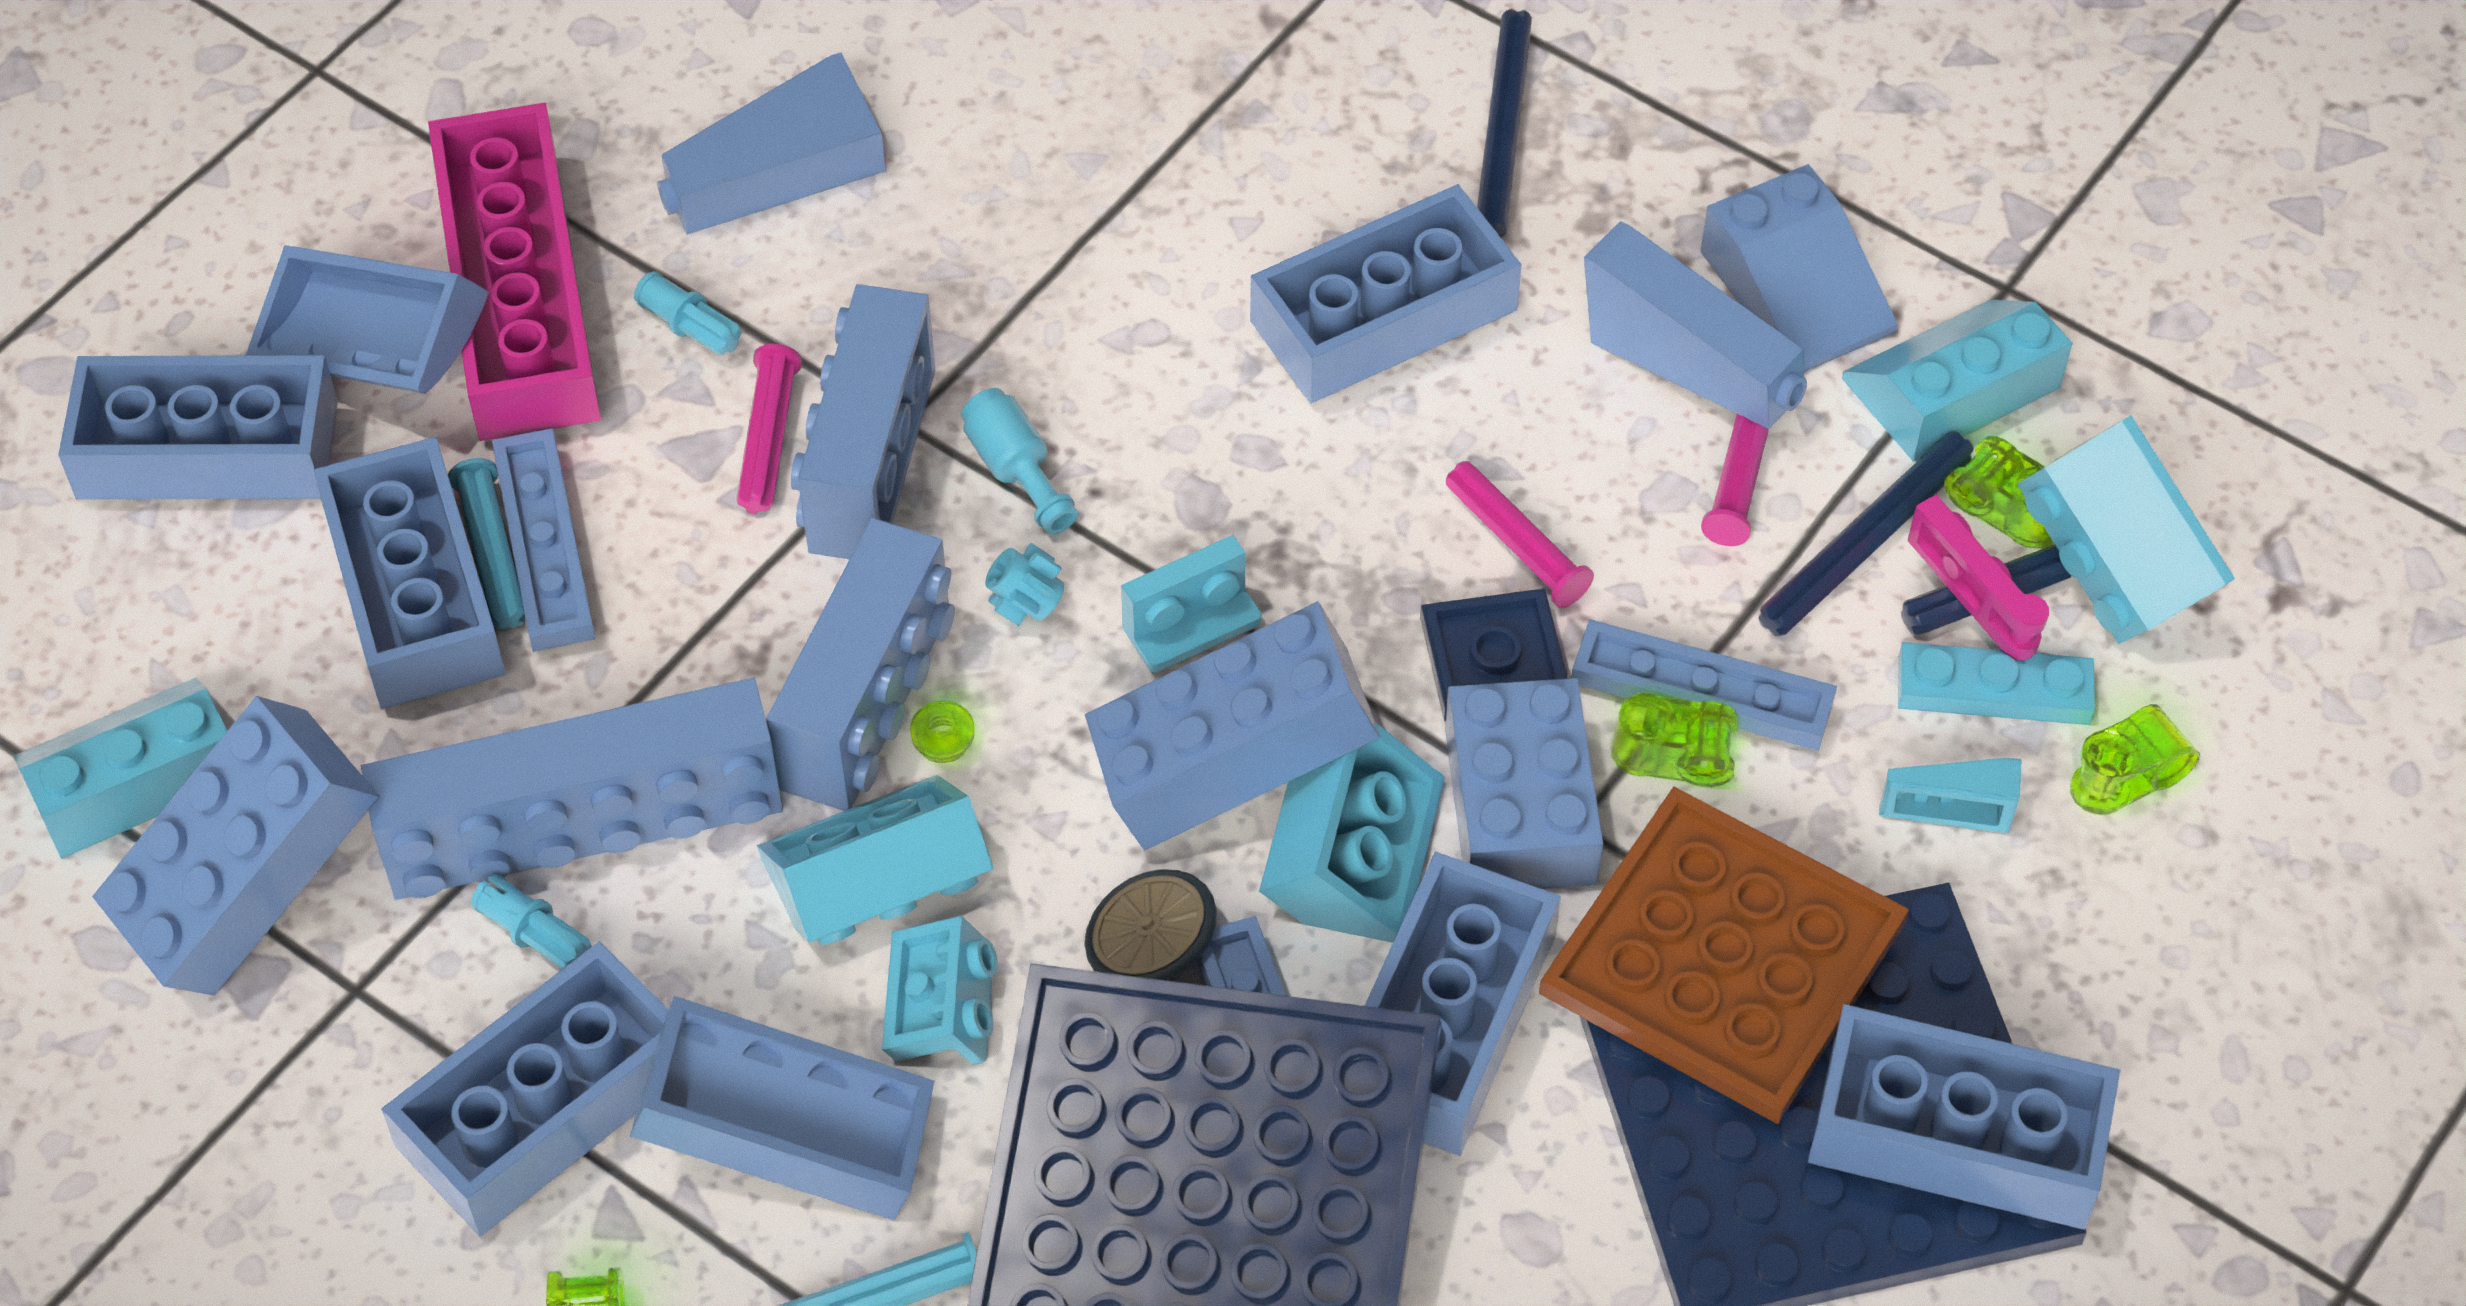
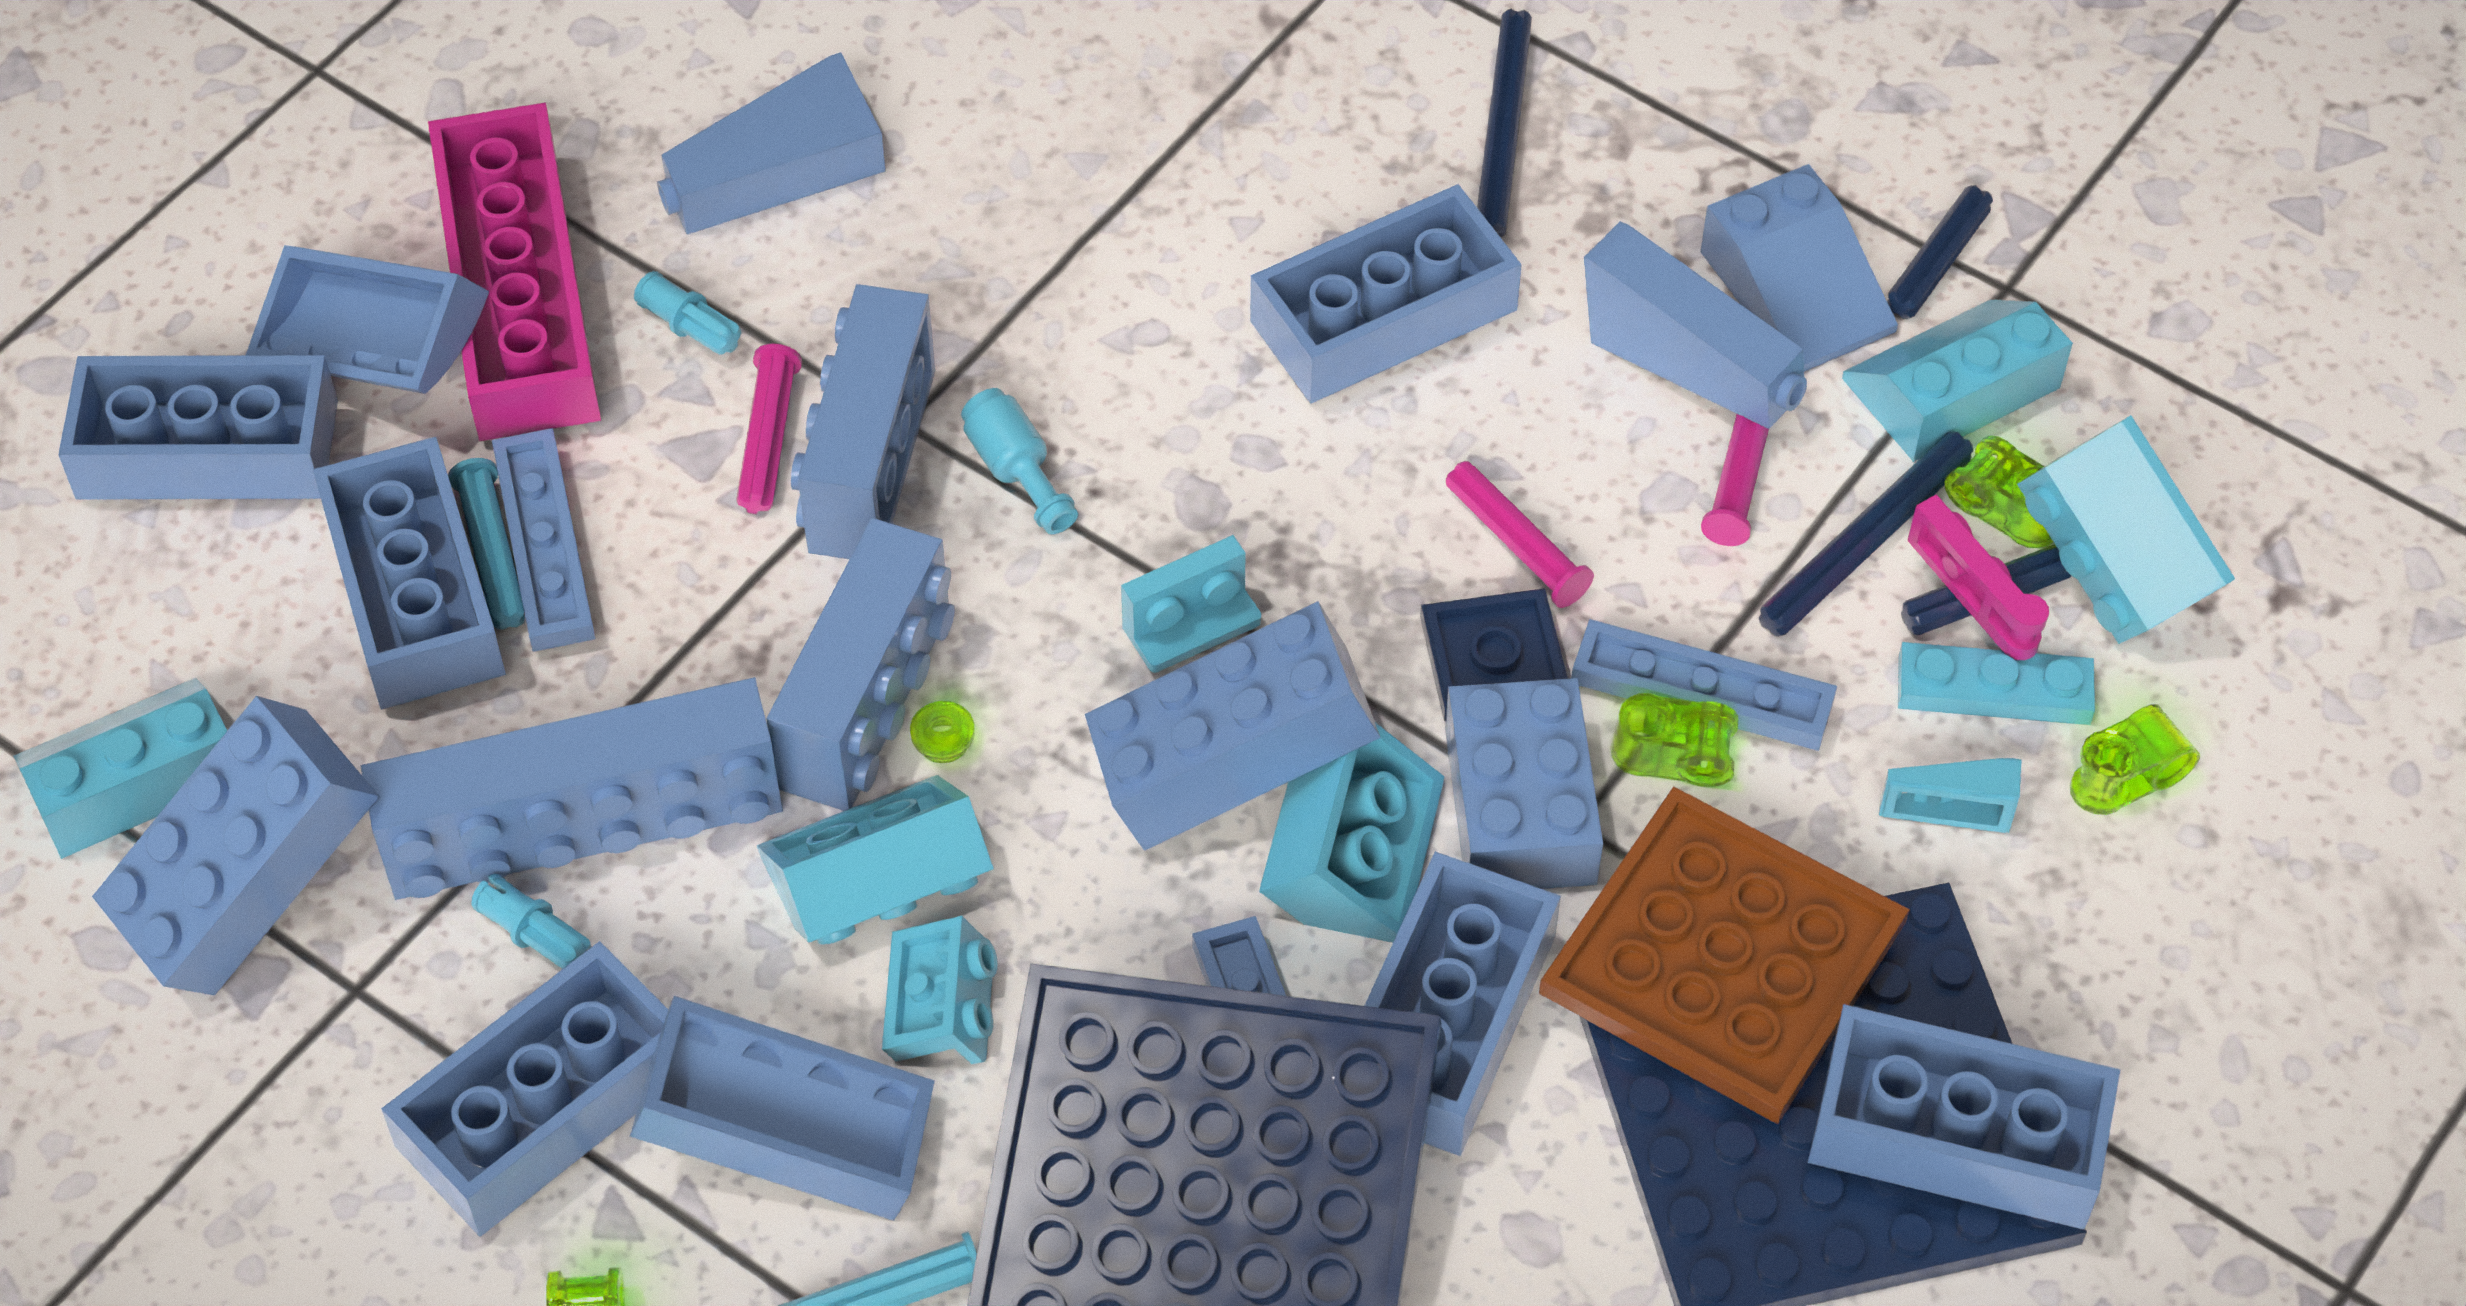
medium azure gear [985,543,1064,626] -> none
dark tan wheel [1084,869,1217,981] -> none
none -> dark blue axle [1887,185,1993,319]

